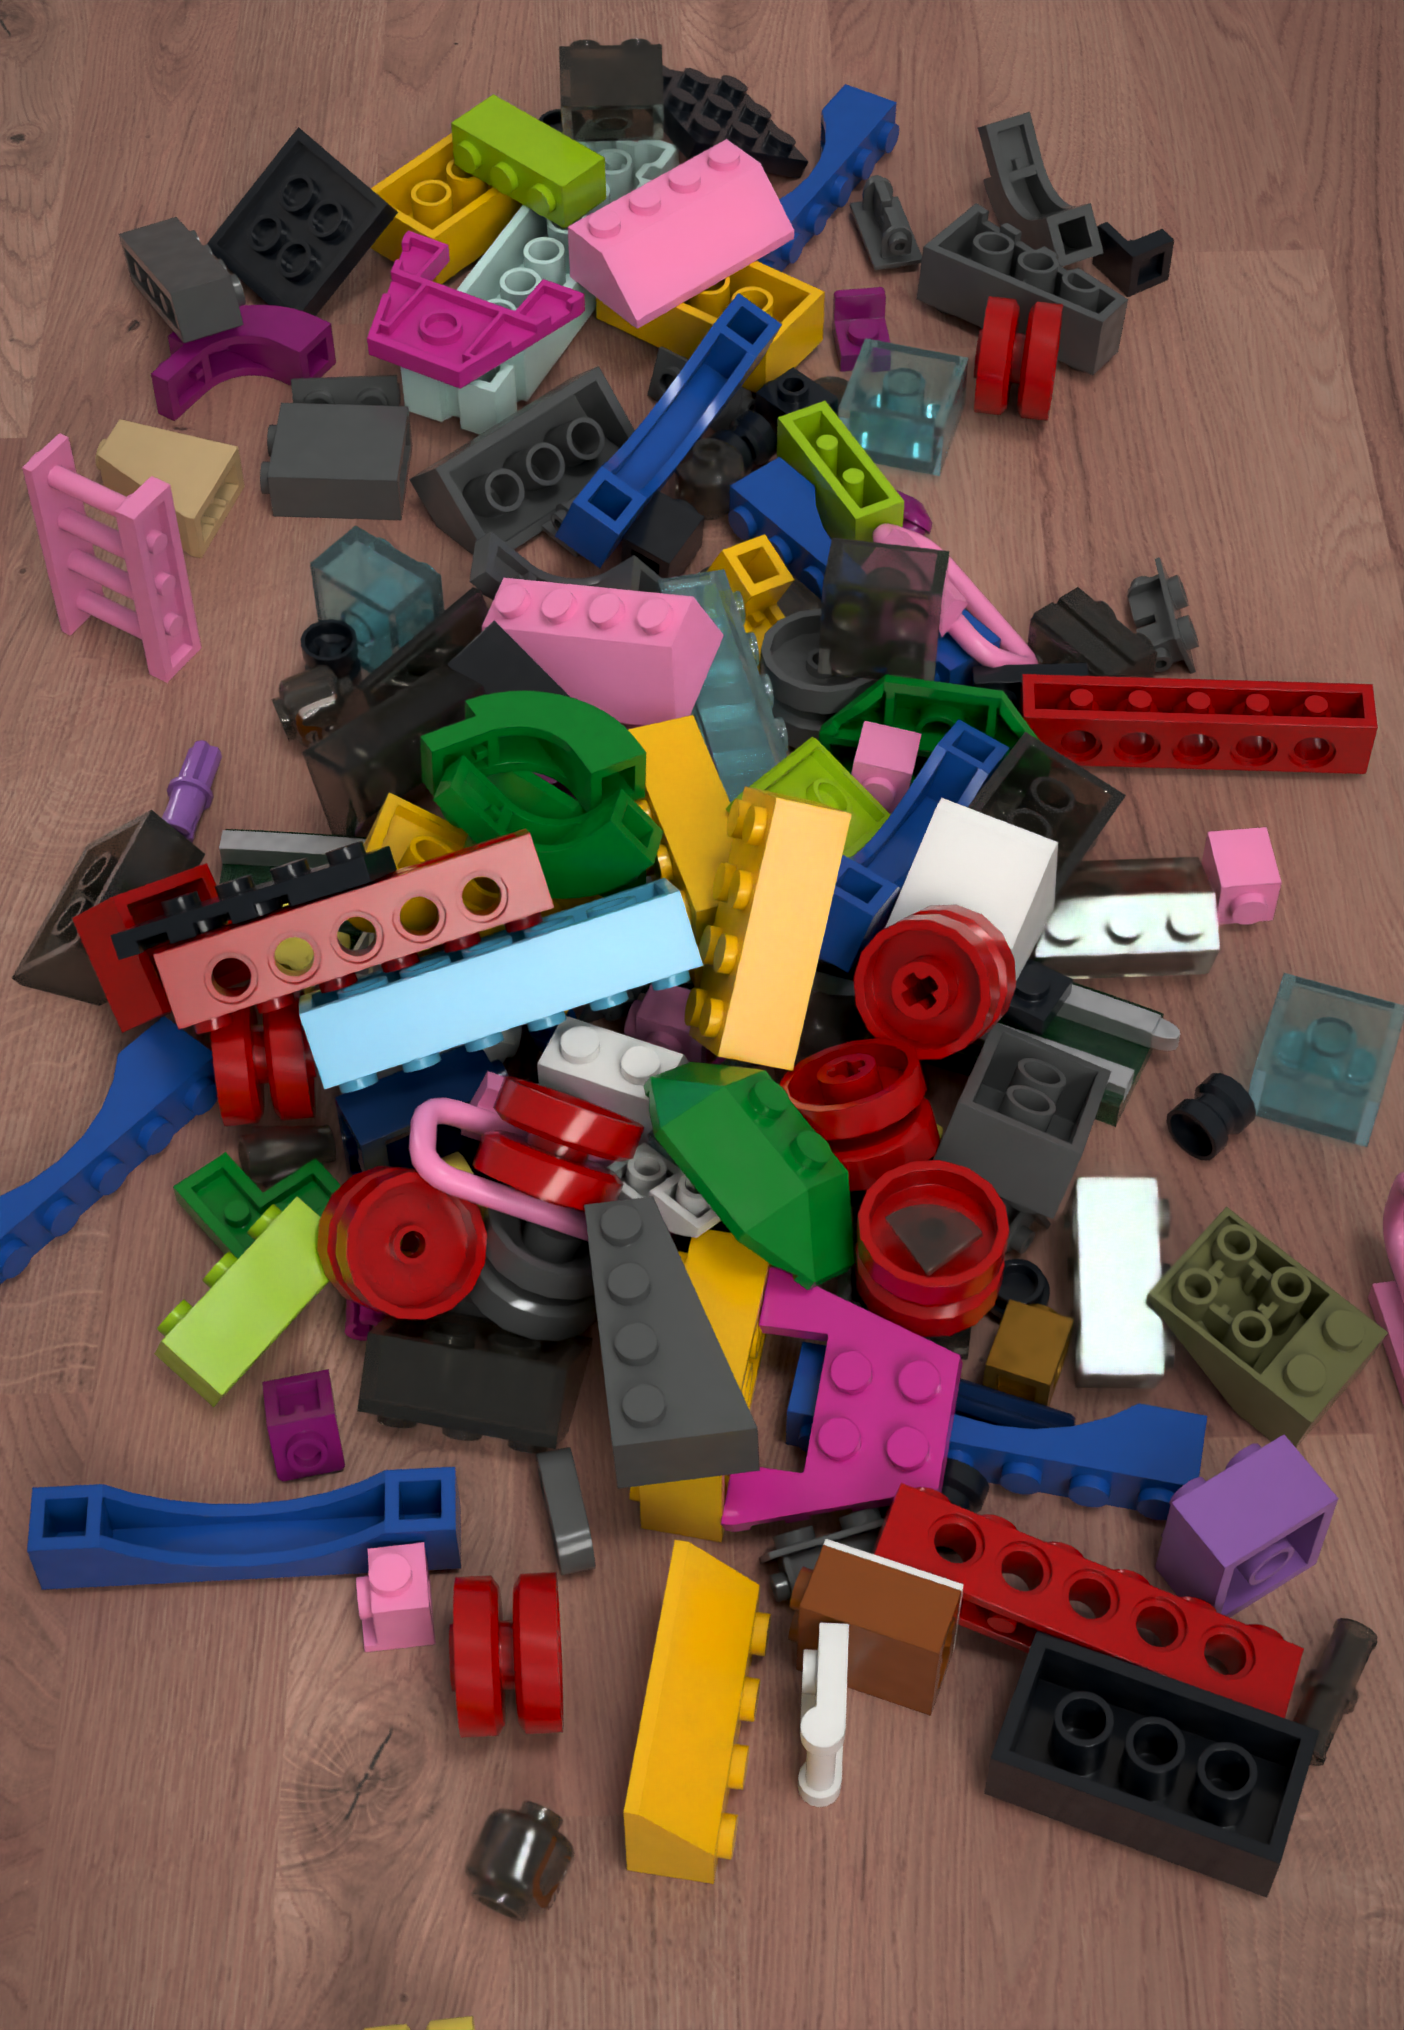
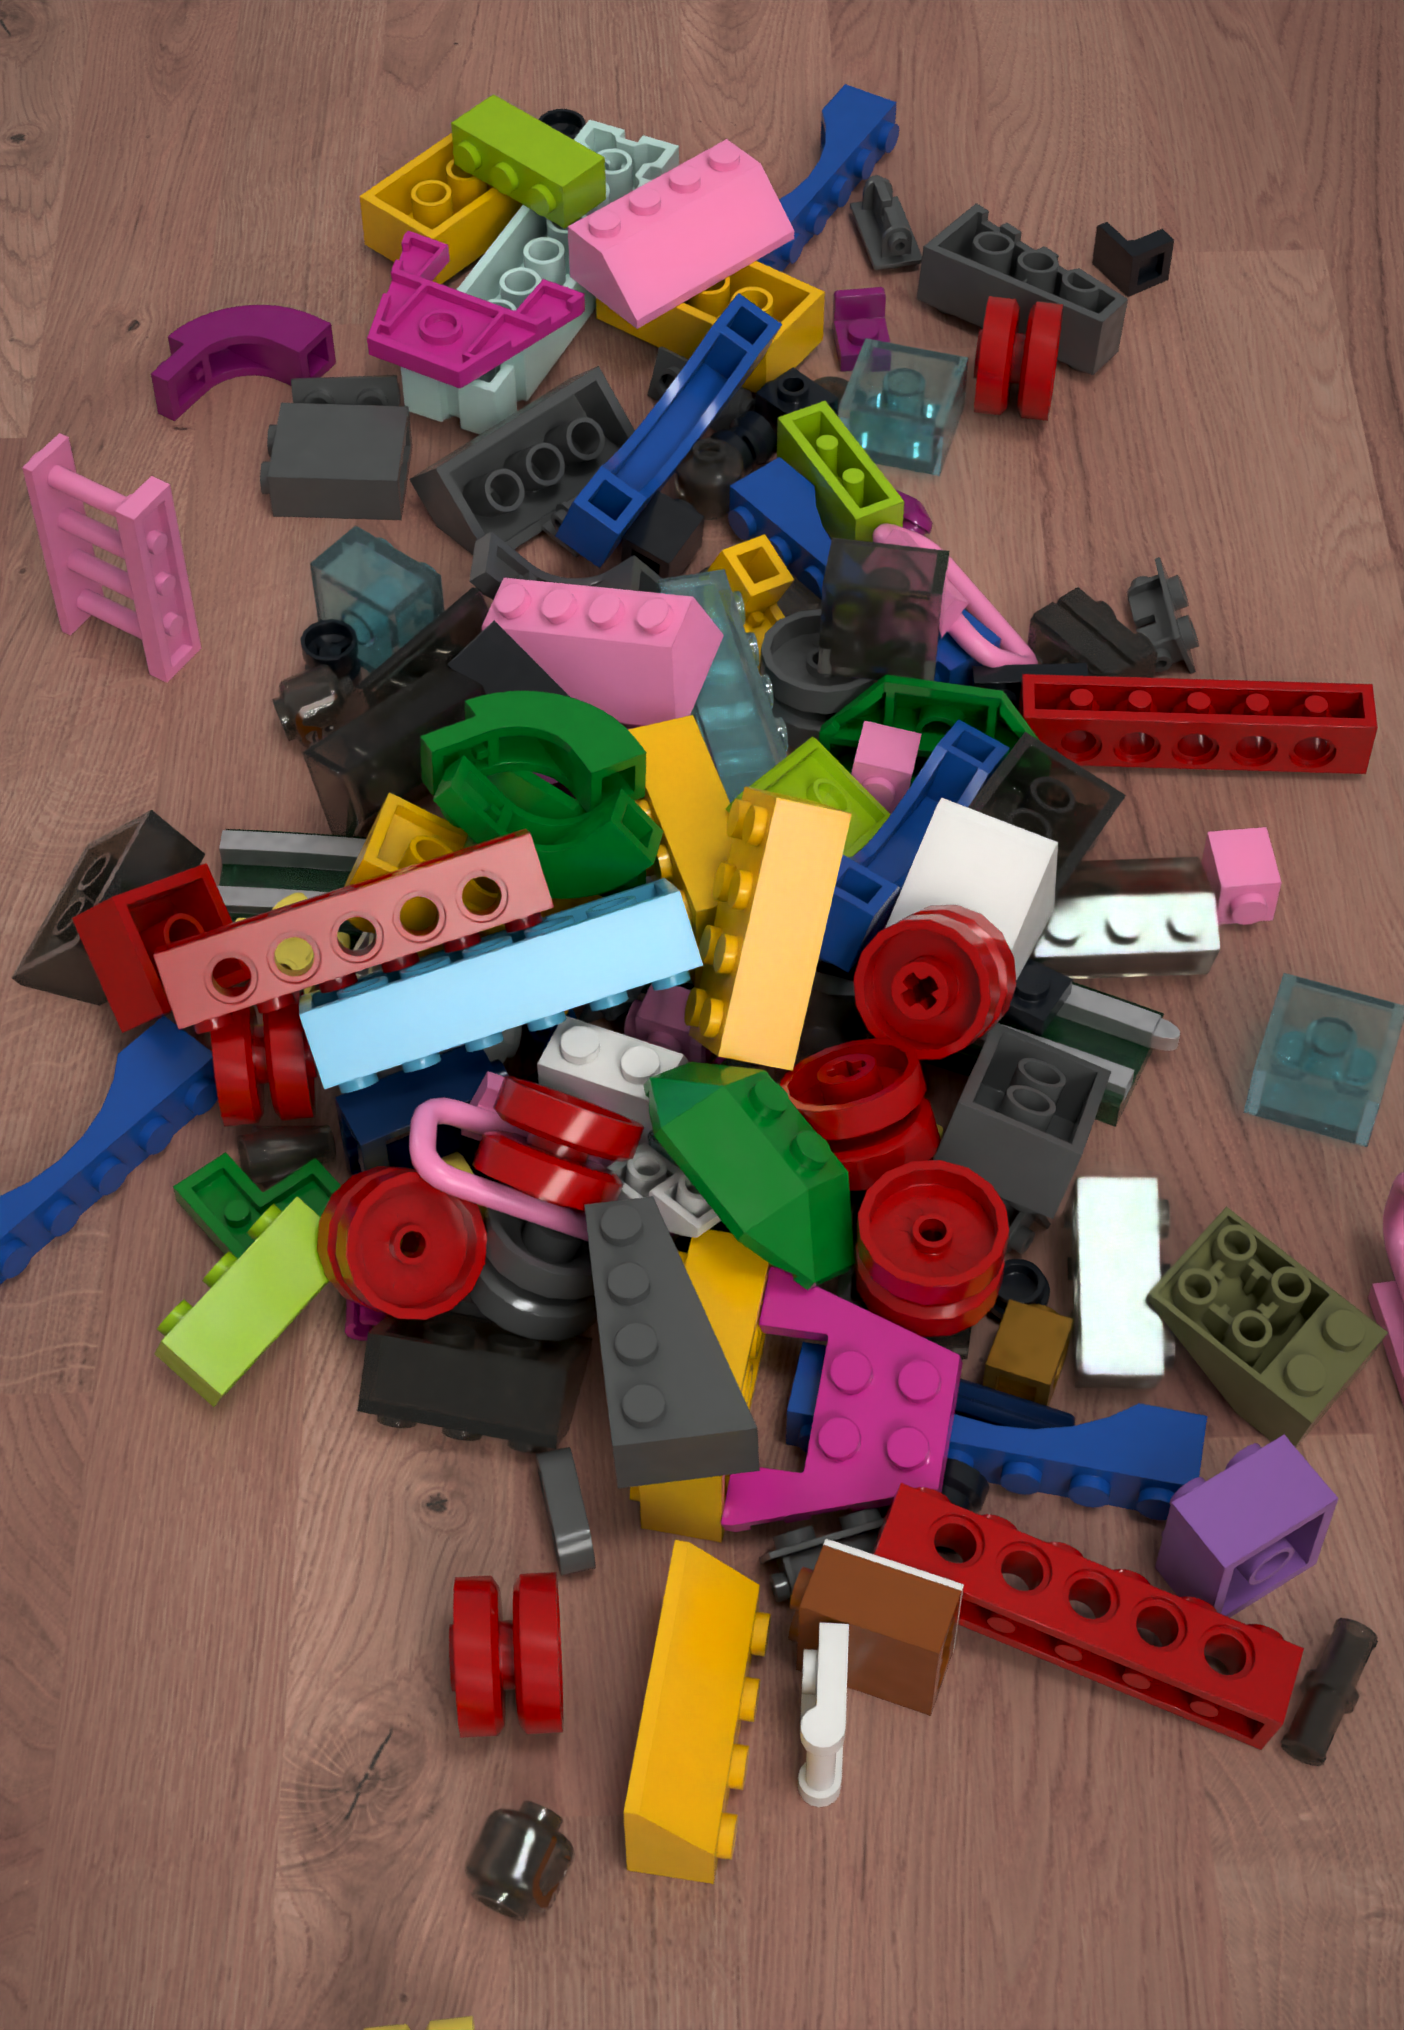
blue arch [27,1467,461,1590] -> none
tan slope [96,419,245,558] -> none
black wing [110,841,397,960] -> none
dark grey brick [119,217,246,343] -> none
medium lavender axle [156,740,222,848] -> none
black plate [207,127,398,316] -> none
magenta bracket [262,1369,345,1481] -> none
bright pink brick [356,1542,435,1652] -> none
clear smoke brick [559,38,664,142] -> none
black plate [617,61,809,178] -> none
clear smoke tile [885,1204,983,1277] -> none
dark grey arch [978,112,1104,267] -> none
black brick [984,1630,1319,1898] -> none
black wheel [1166,1073,1256,1161] -> none

